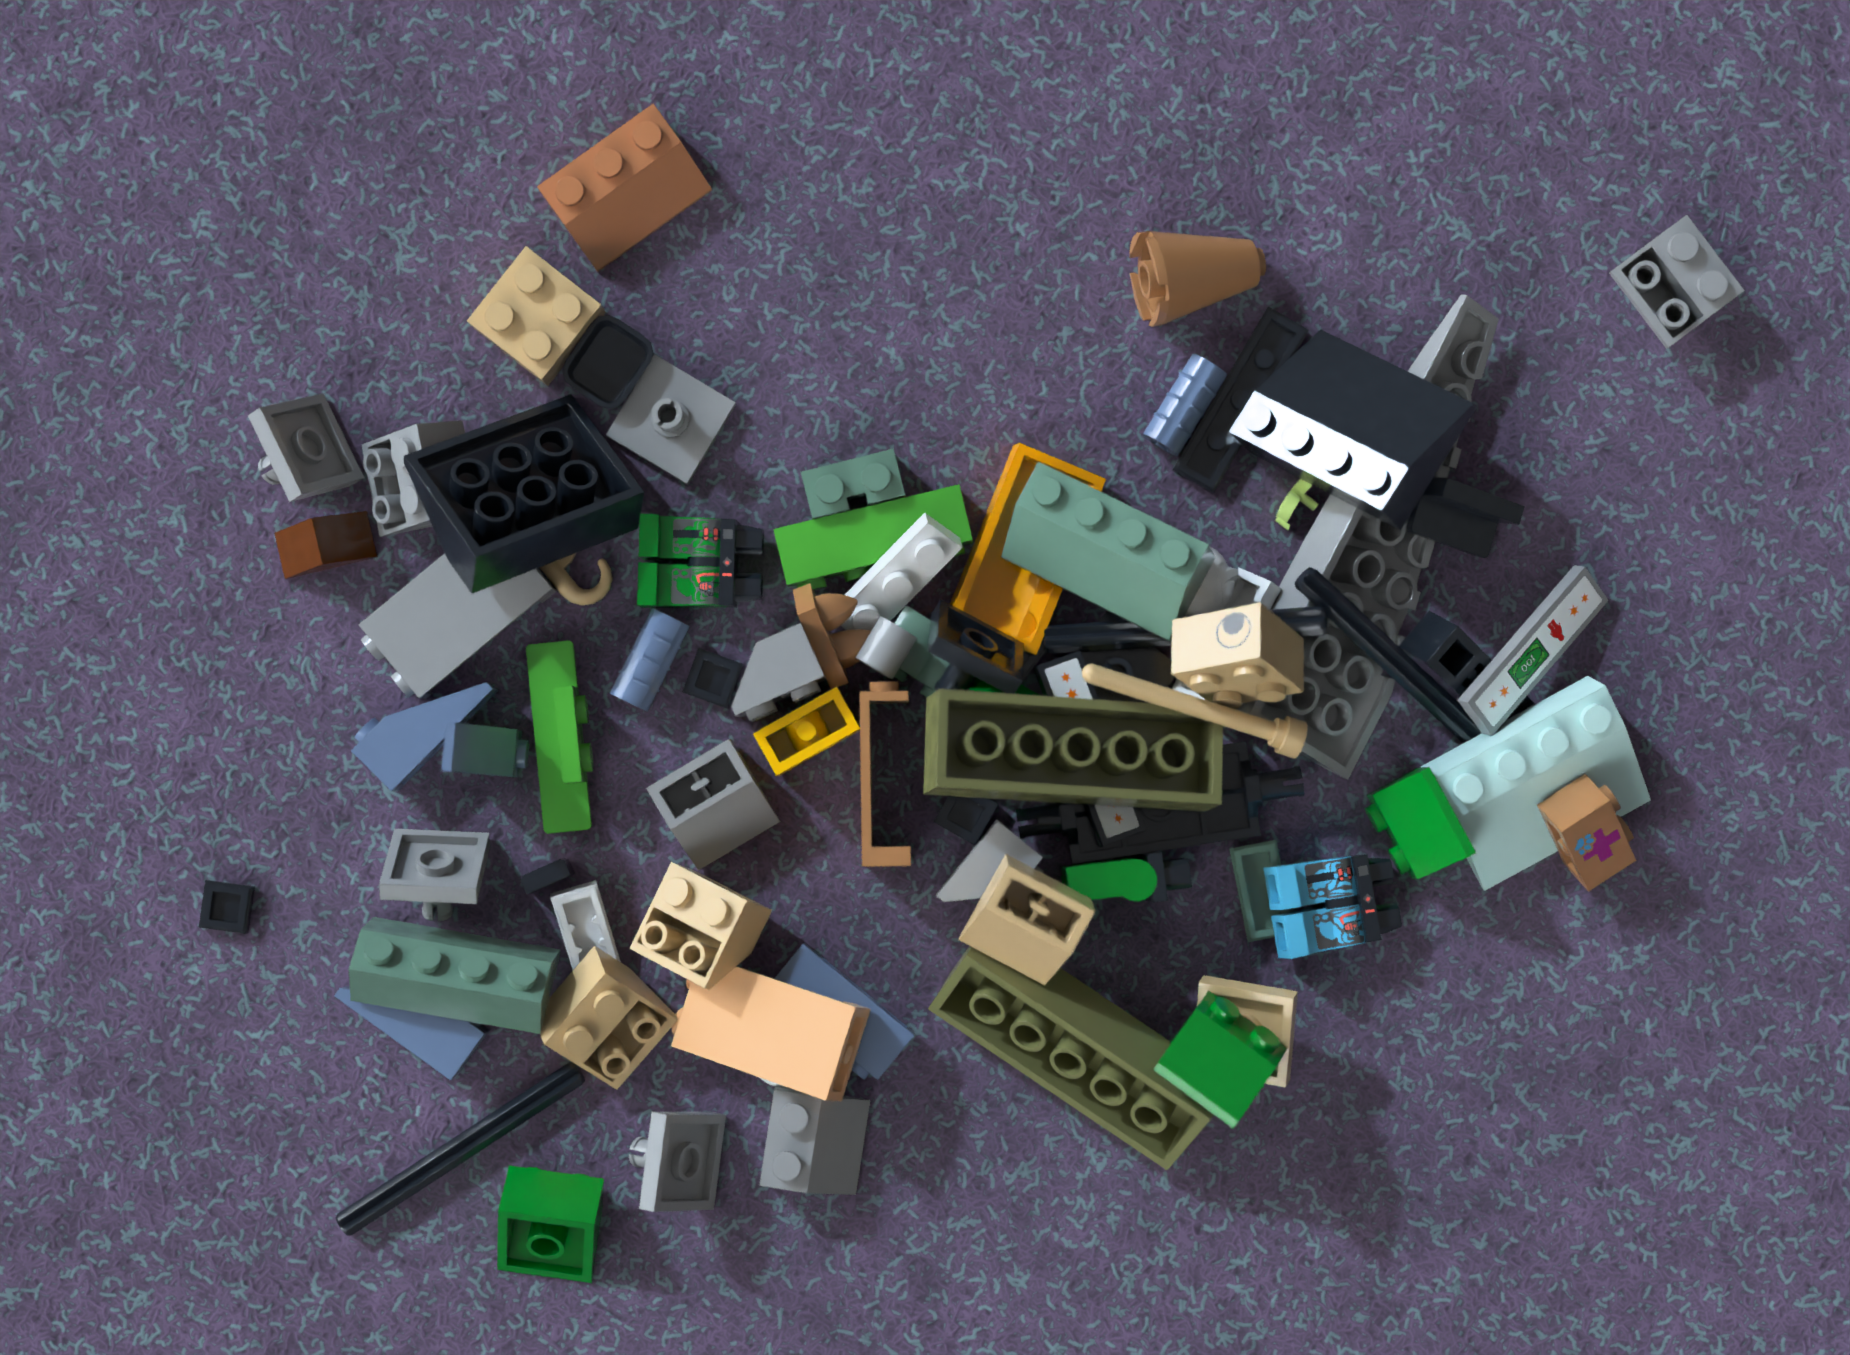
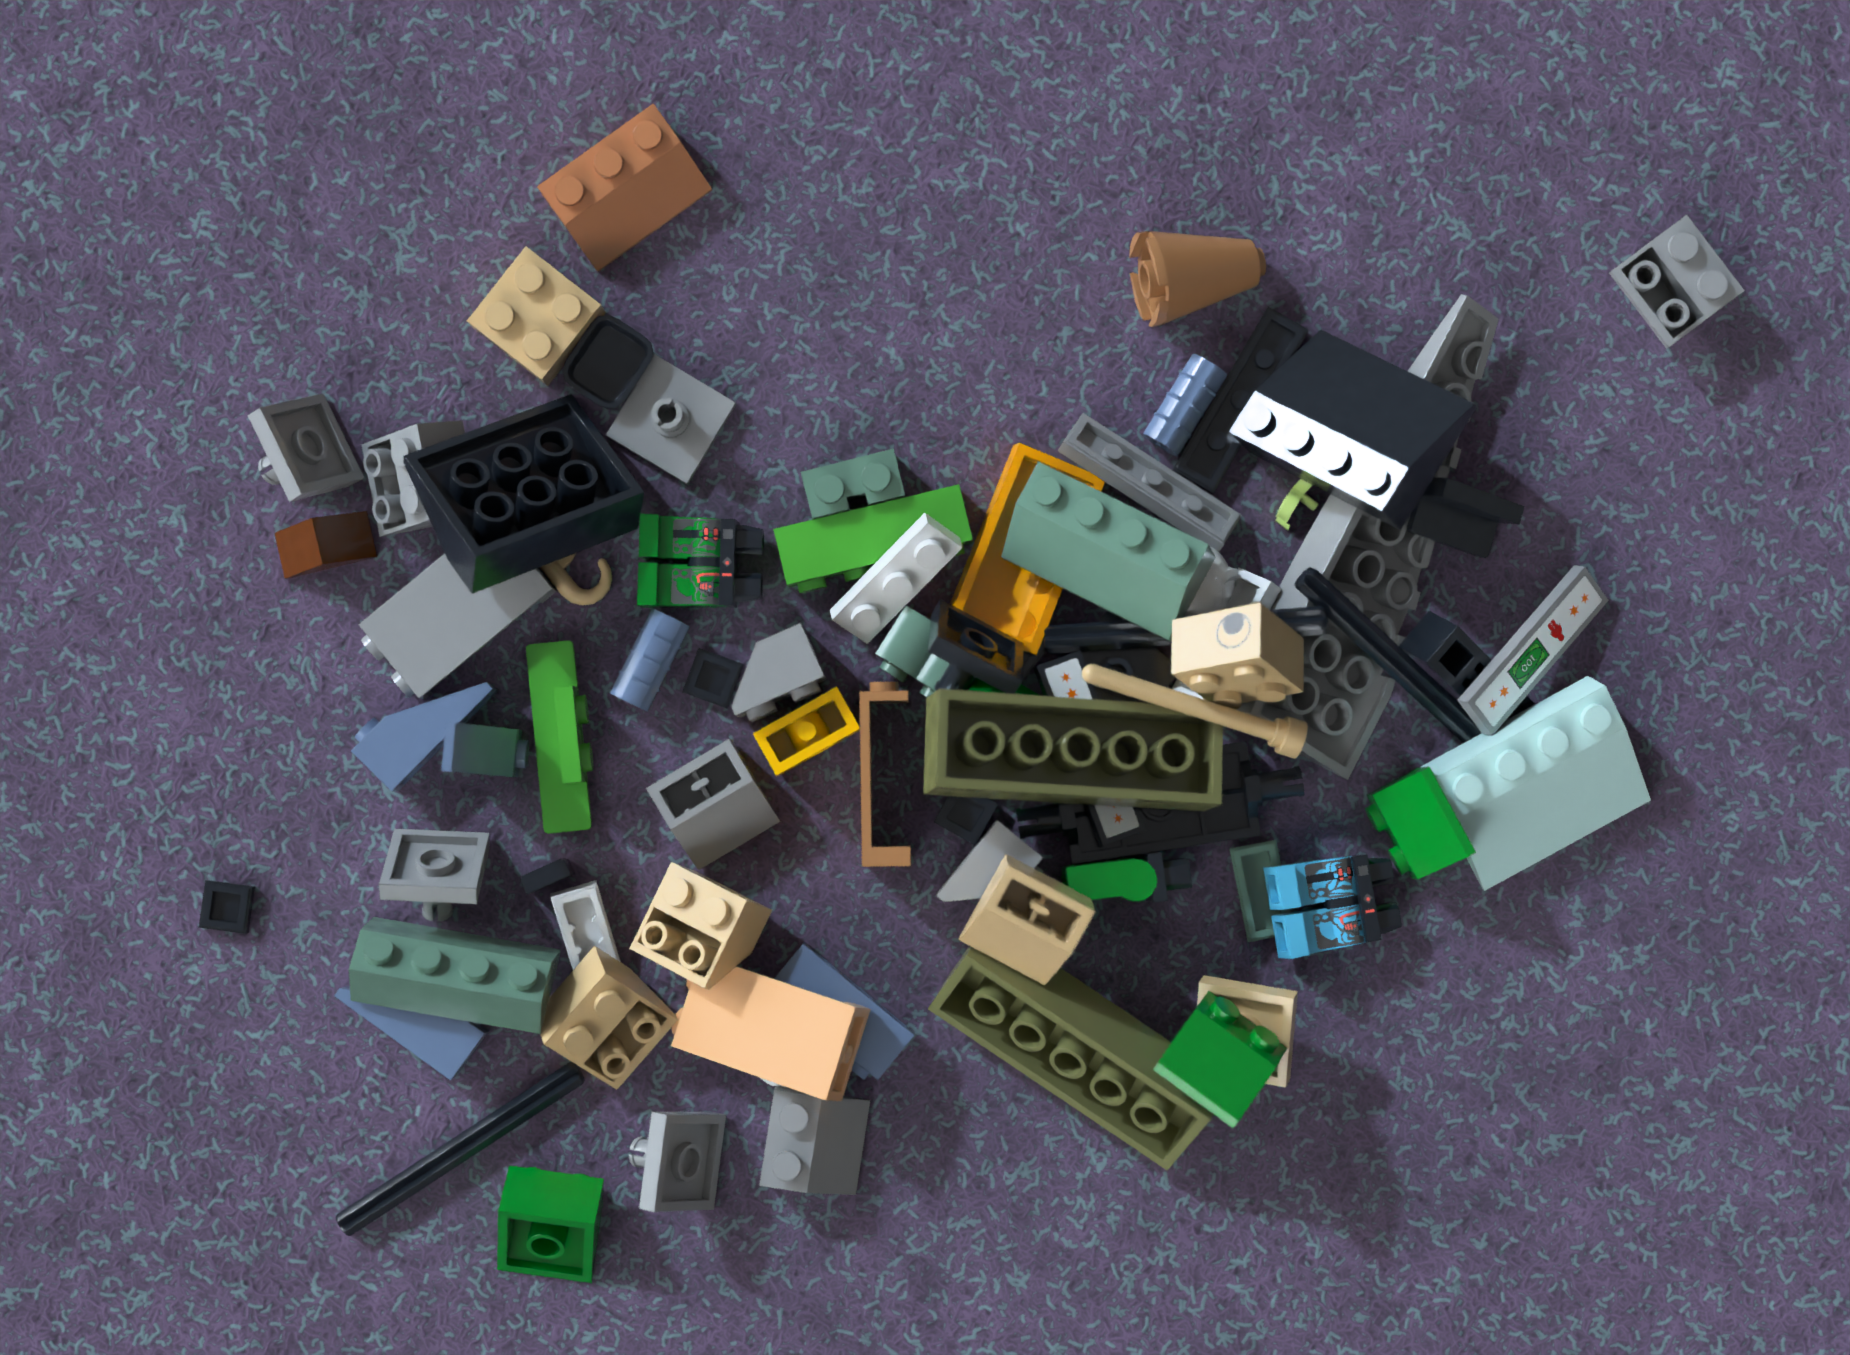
medium nougat tile [793,583,871,689] -> none
light grey beam [855,616,917,680] -> none
medium nougat brick [1537,774,1636,892] -> none
none -> light grey tile [1058,413,1242,552]

